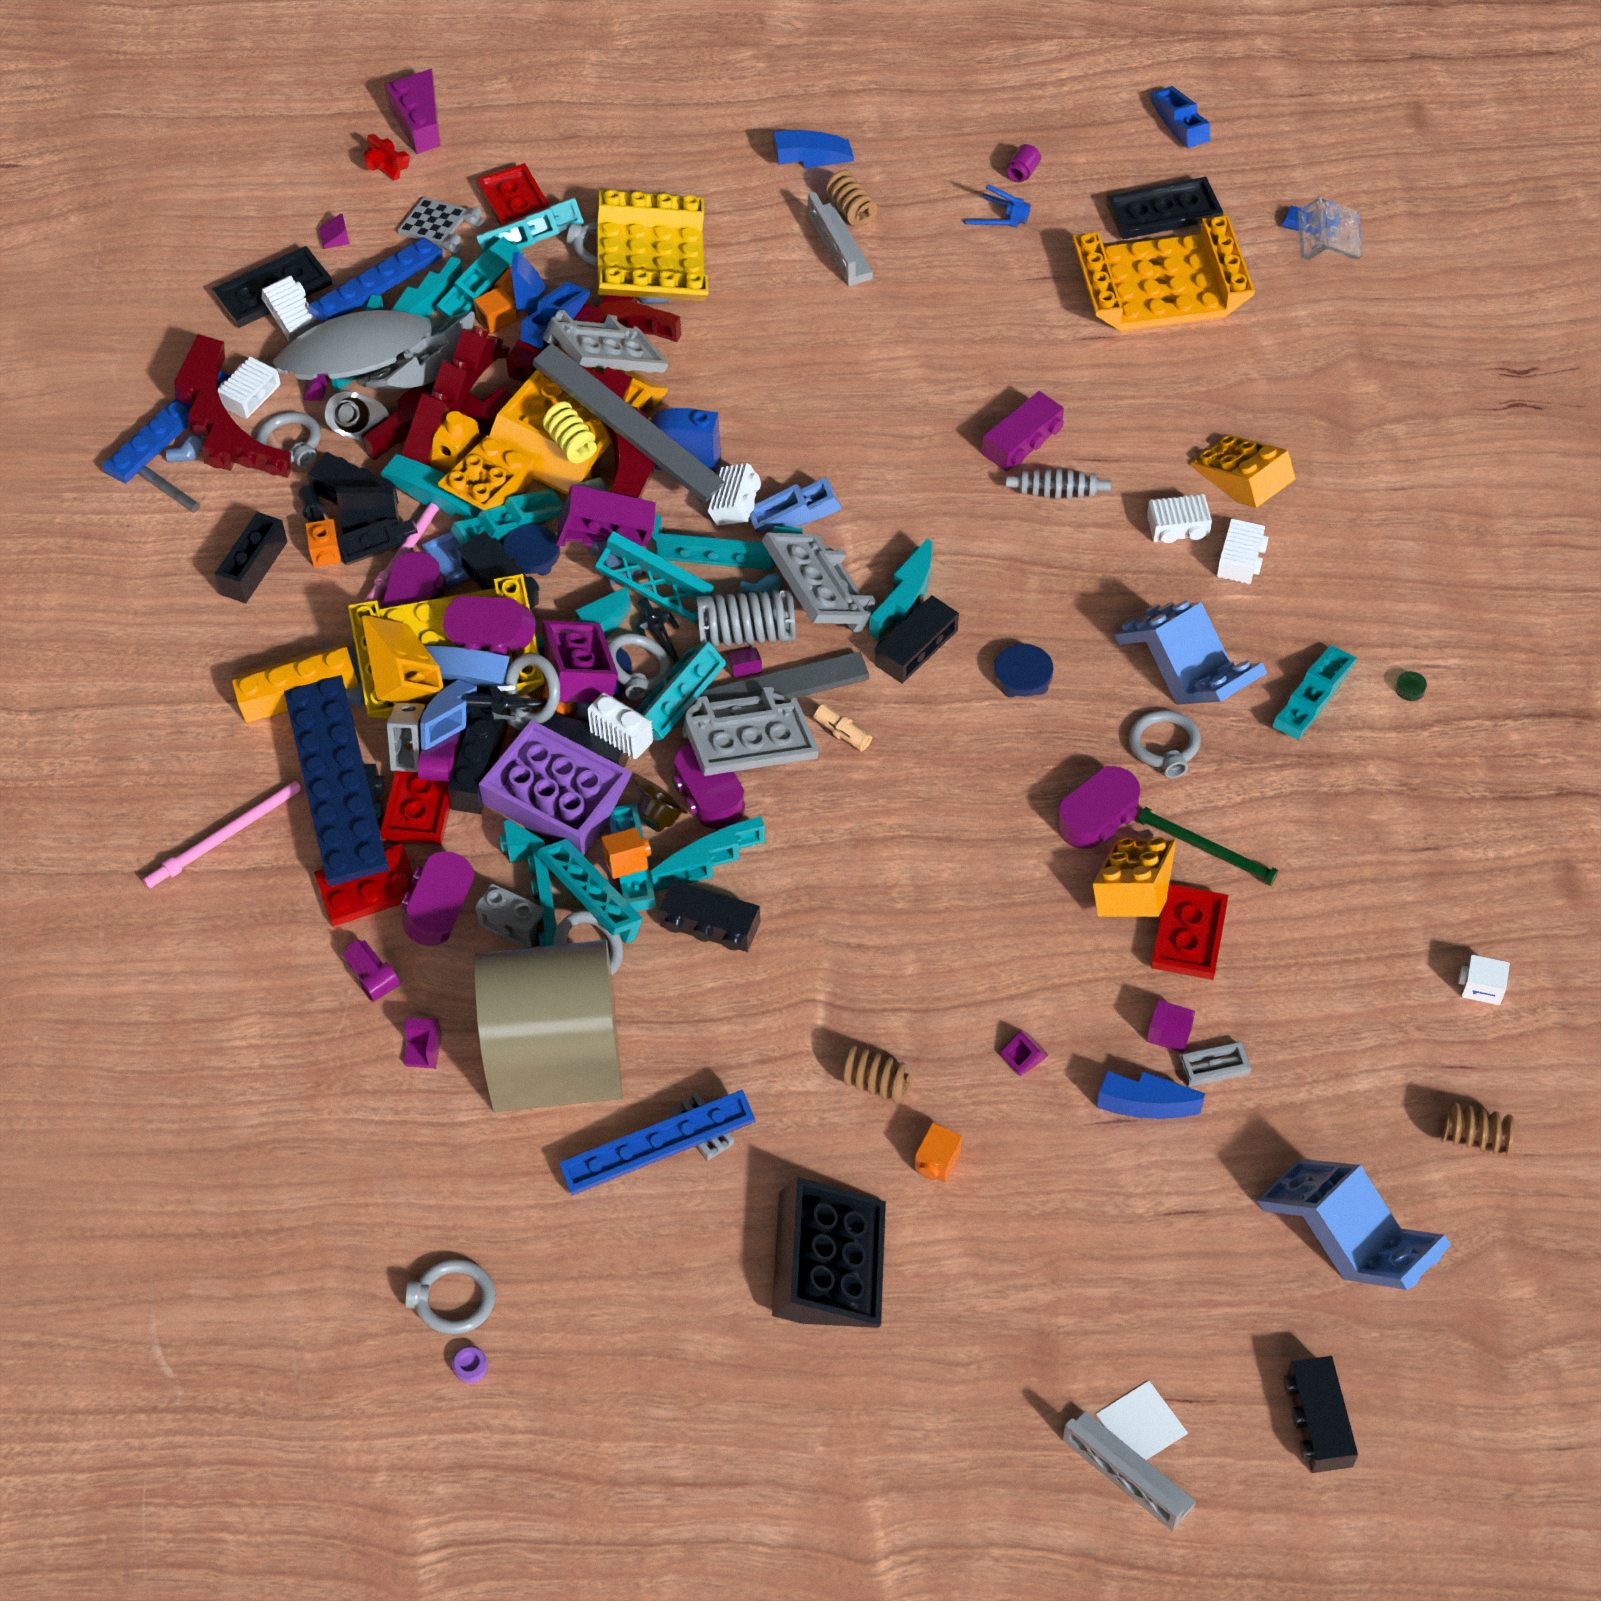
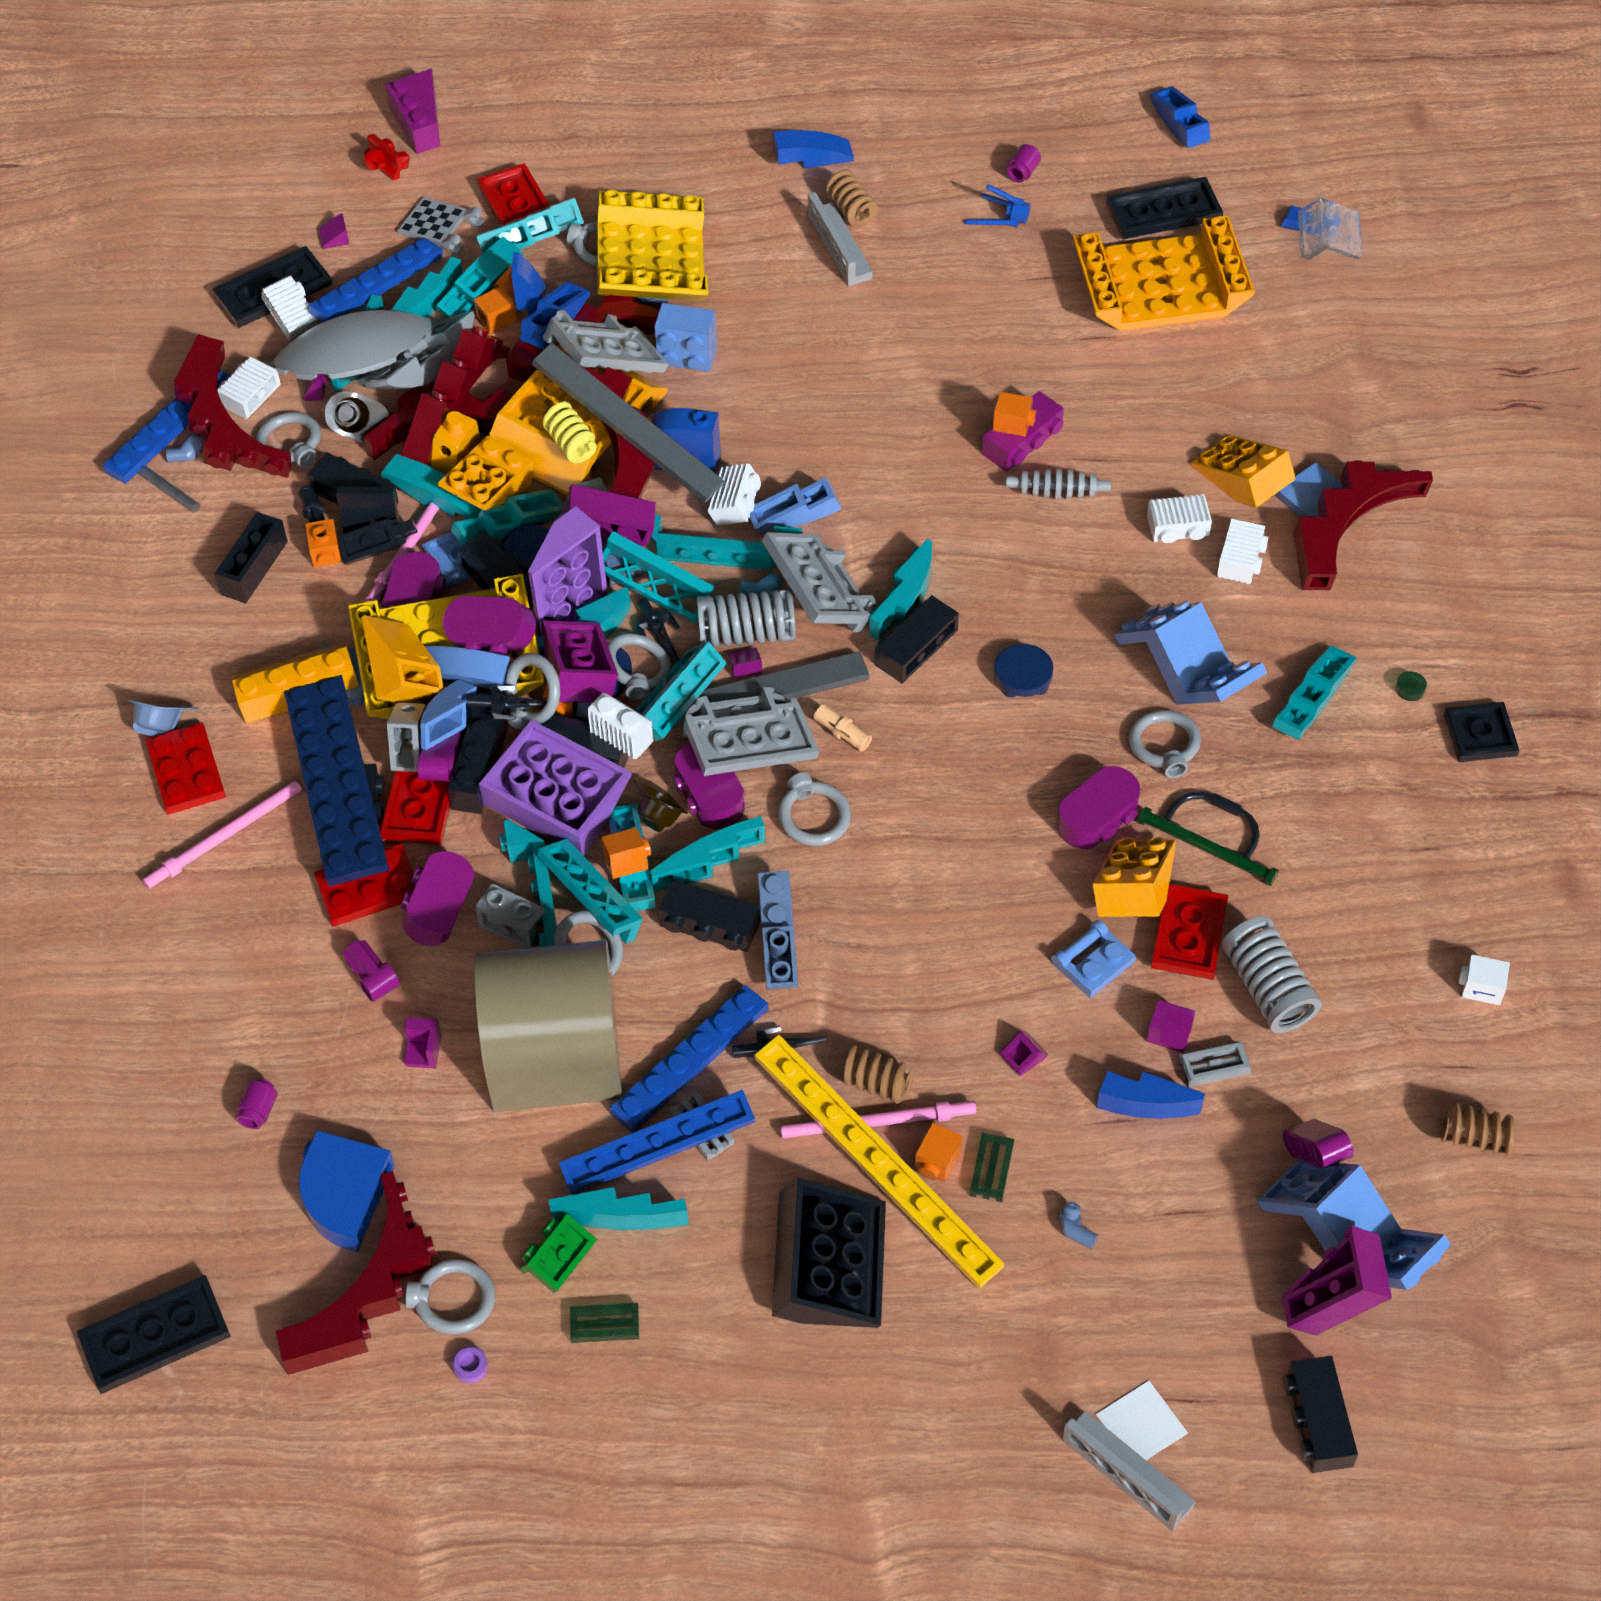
none -> black plate [76,1275,231,1394]
none -> sand blue piece [127,700,199,736]
none -> red plate [145,722,226,815]
none -> magenta brick [236,1078,278,1129]
none -> dark red arch [276,1171,436,1375]
none -> blue brick [299,1131,395,1252]
none -> green bracket [518,1214,598,1293]
none -> medium lavender slope [528,506,608,637]
none -> teal slope [548,1187,689,1230]
none -> clear green tile [570,1303,640,1343]
none -> blue plate [609,985,768,1133]
none -> medium blue brick [655,303,718,372]
none -> black piece [732,1026,827,1059]
none -> yellow plate [755,1035,1004,1289]
none -> sand blue slope [758,871,798,990]
none -> light grey piece [778,772,851,846]
none -> bright pink bar [781,1101,976,1139]
none -> clear green tile [970,1133,1014,1202]
none -> orange brick [993,391,1037,437]
none -> medium blue plate [1051,920,1136,998]
none -> sand blue arm [1059,1202,1098,1249]
none -> black piece [1163,792,1260,859]
none -> light grey piece [1222,916,1322,1033]
none -> medium blue tile [1275,462,1342,517]
none -> magenta wedge [1282,1225,1392,1335]
none -> magenta beam [1283,1119,1354,1169]
none -> dark red arch [1293,460,1433,590]
none -> black tile [1444,702,1519,762]

